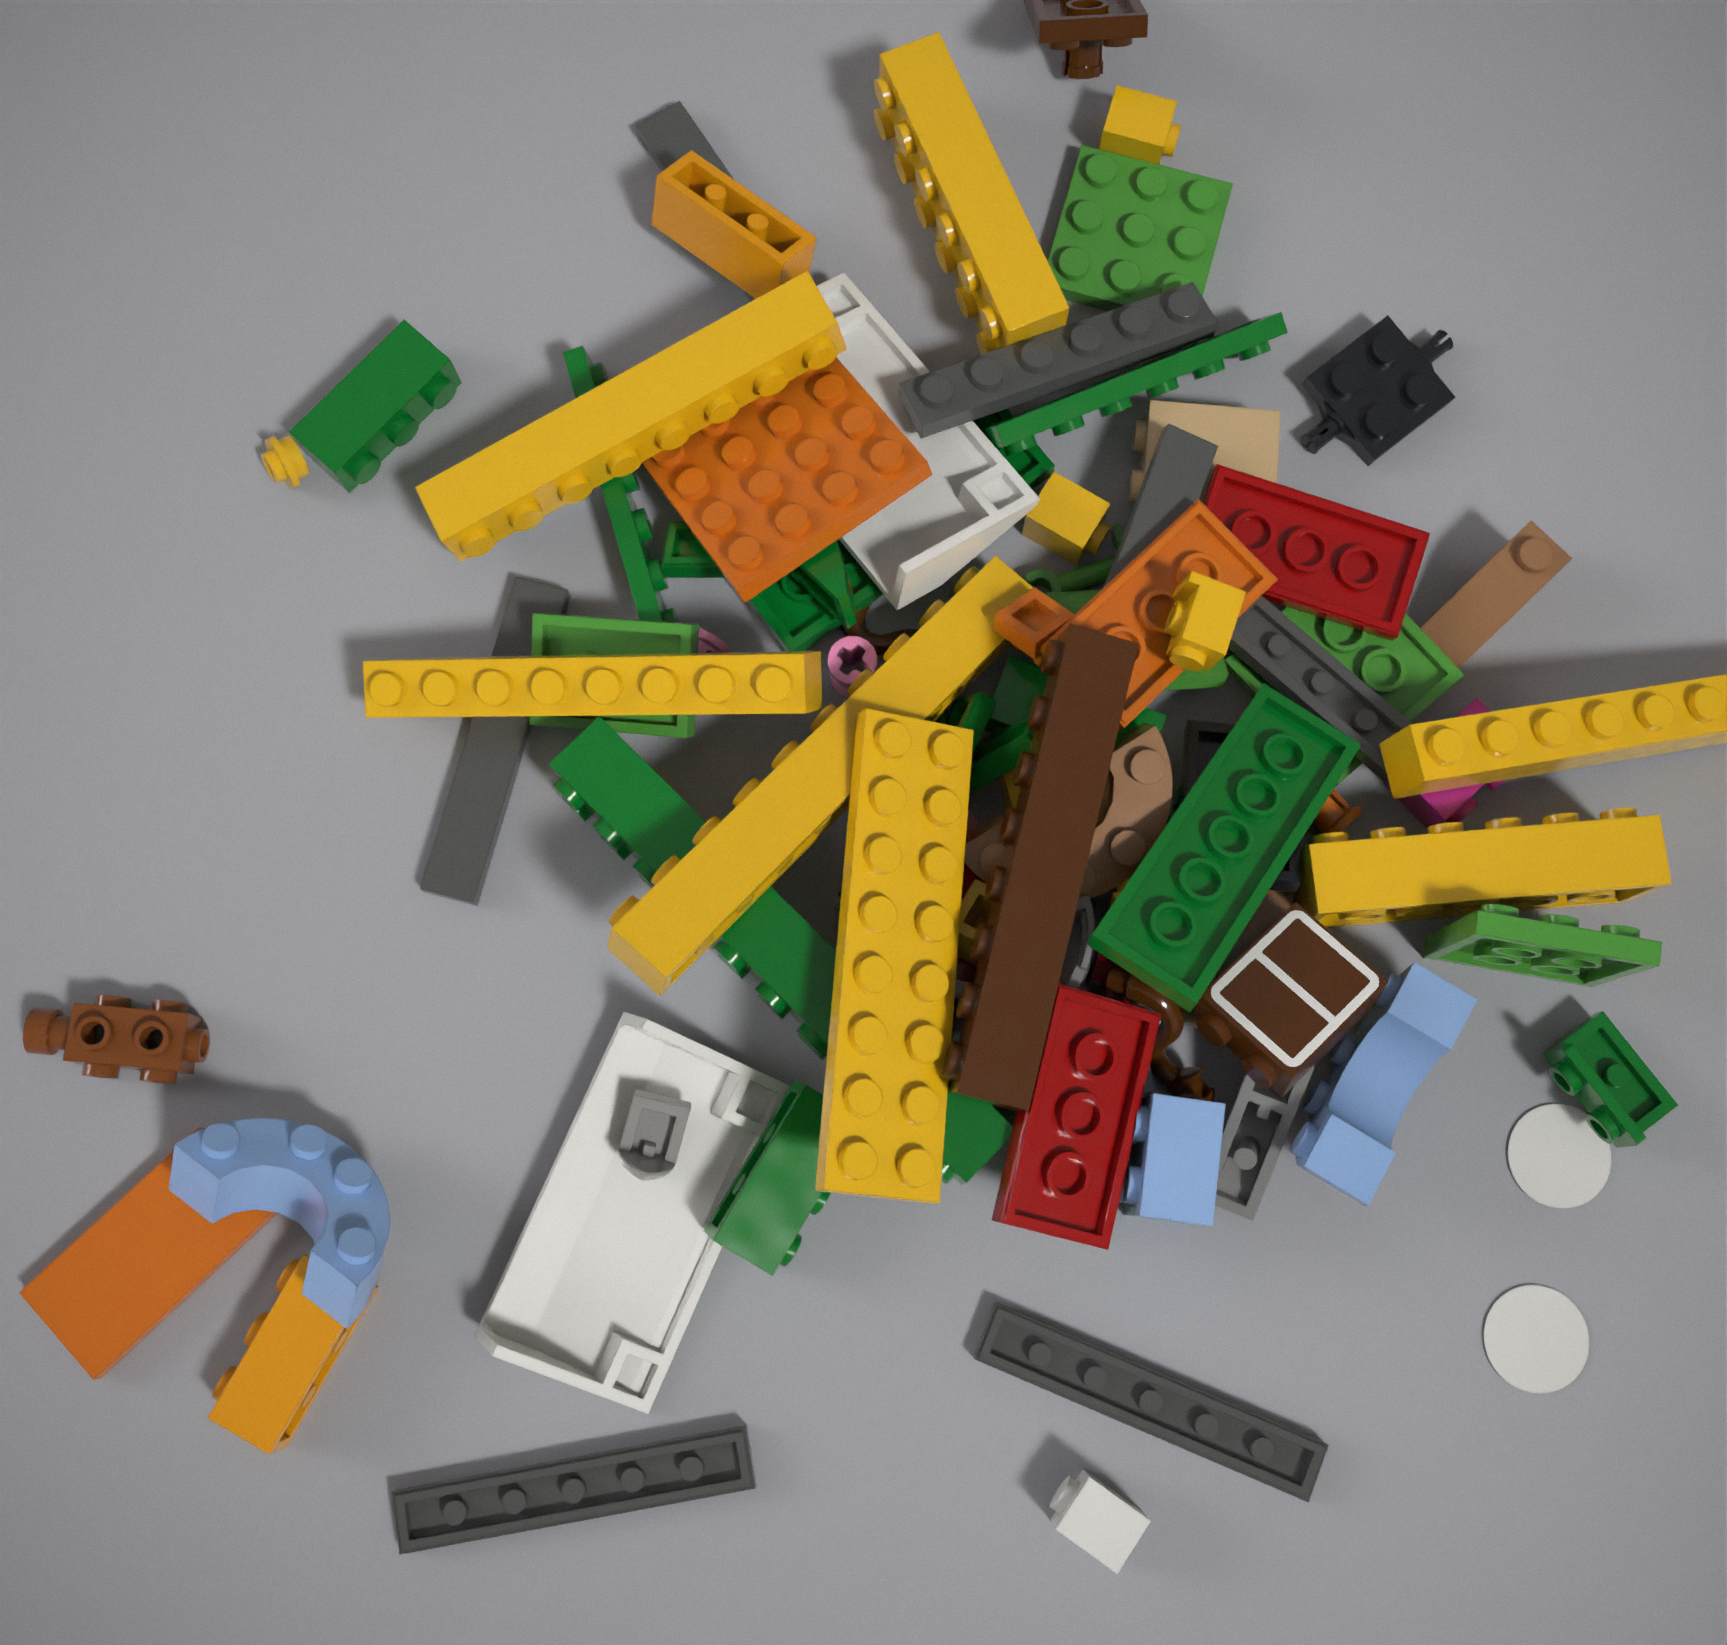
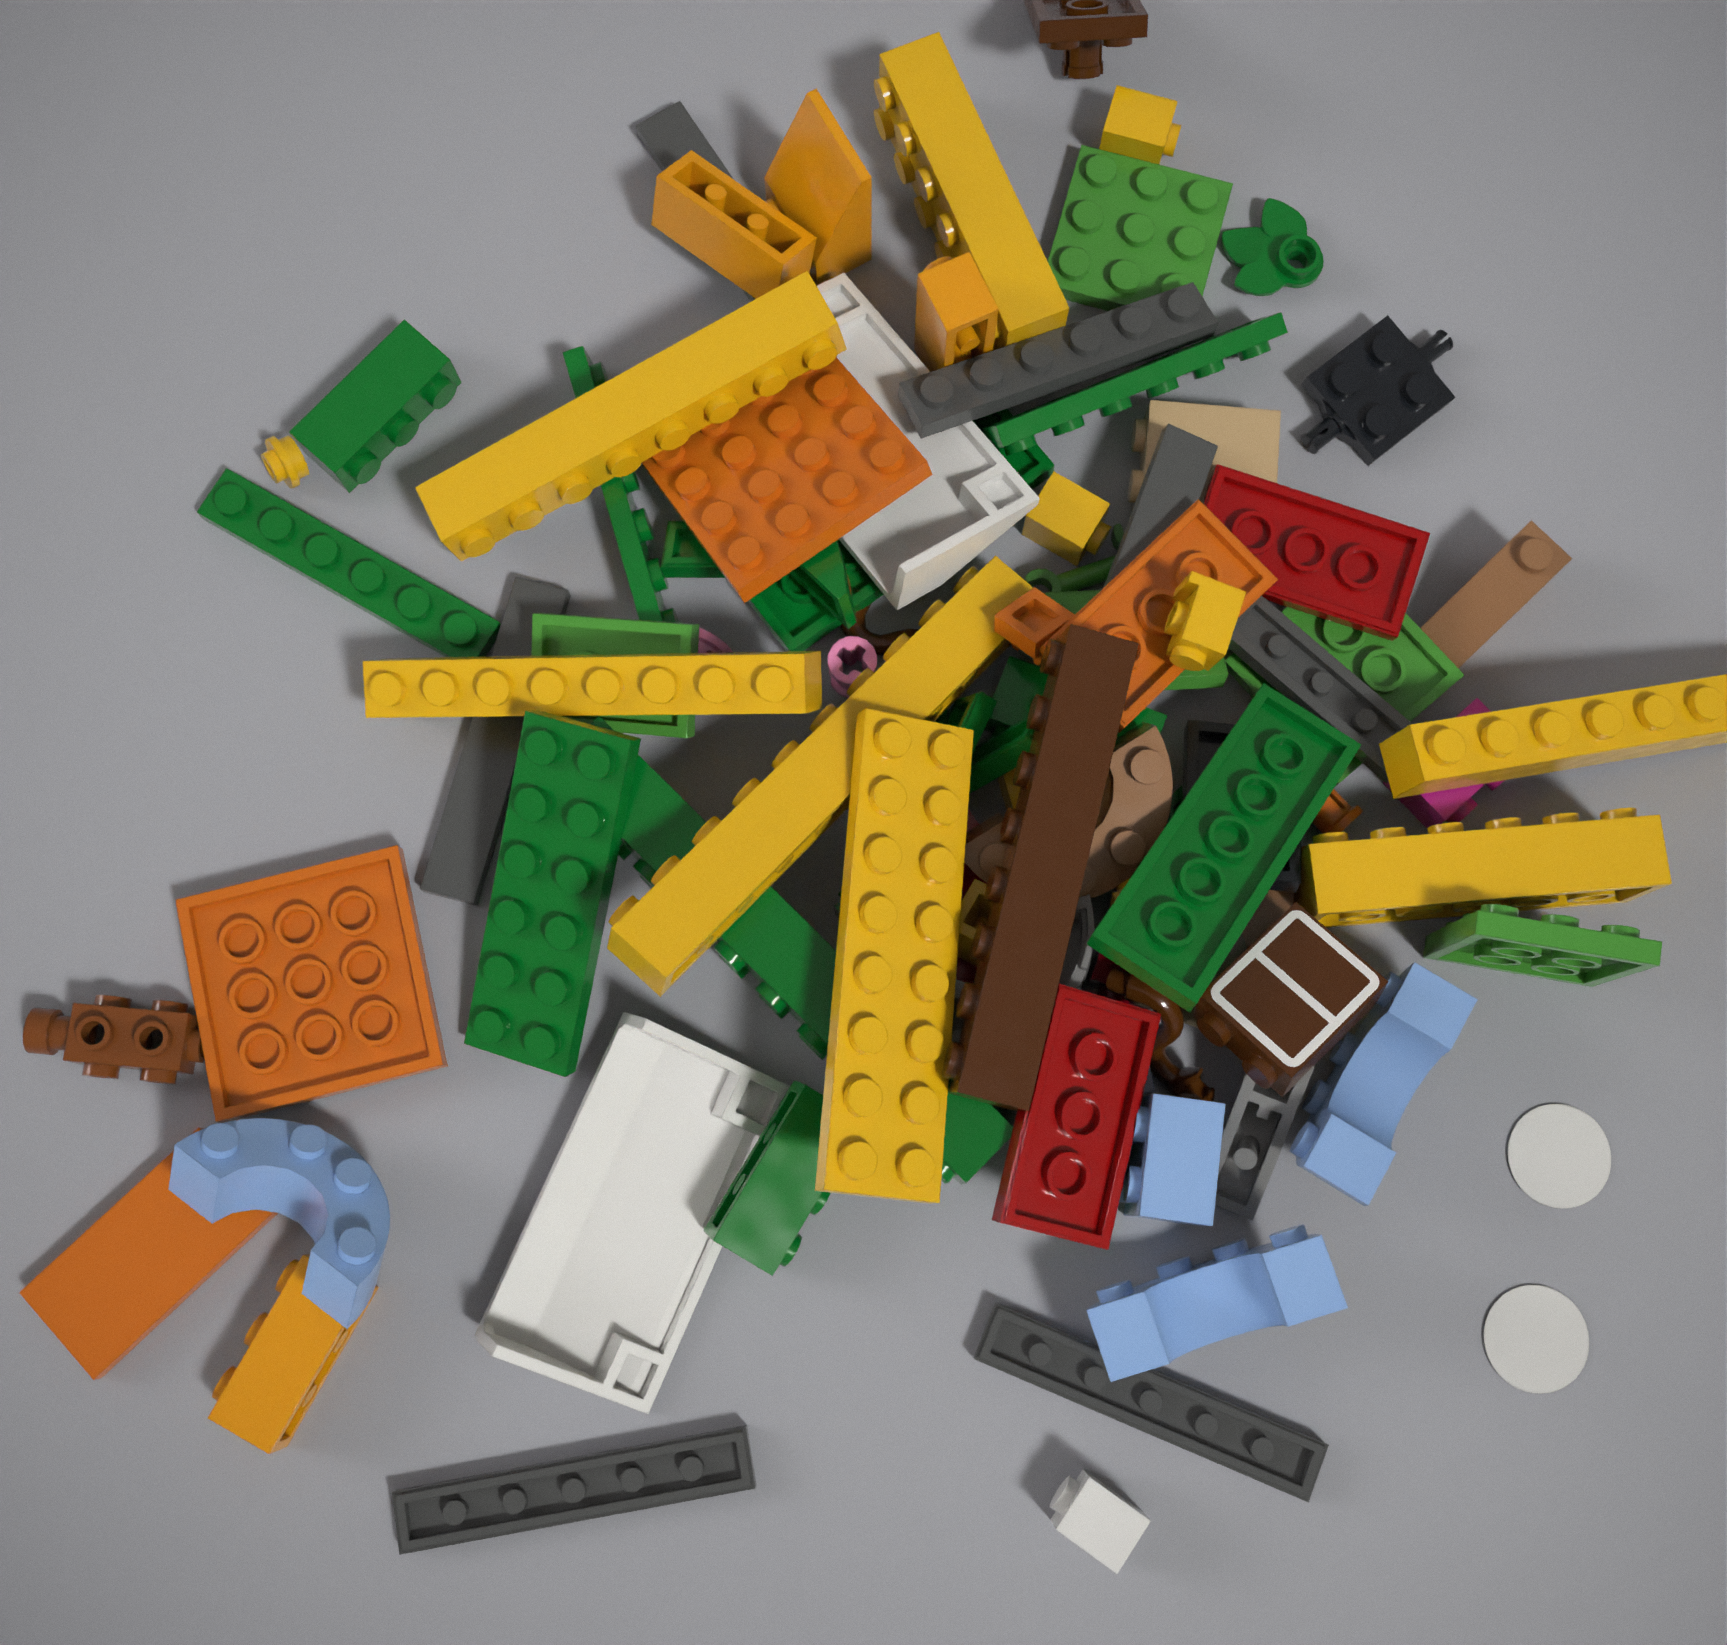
light grey plate [618,1088,691,1181] -> none
green bracket [1542,1011,1678,1147] -> none
none -> orange plate [175,845,448,1123]
none -> green plate [197,468,501,657]
none -> green plate [464,710,641,1077]
none -> light orange slope [764,88,872,286]
none -> light orange brick [914,252,999,372]
none -> light blue brick [1086,1224,1348,1382]
none -> green plate [1221,198,1324,296]

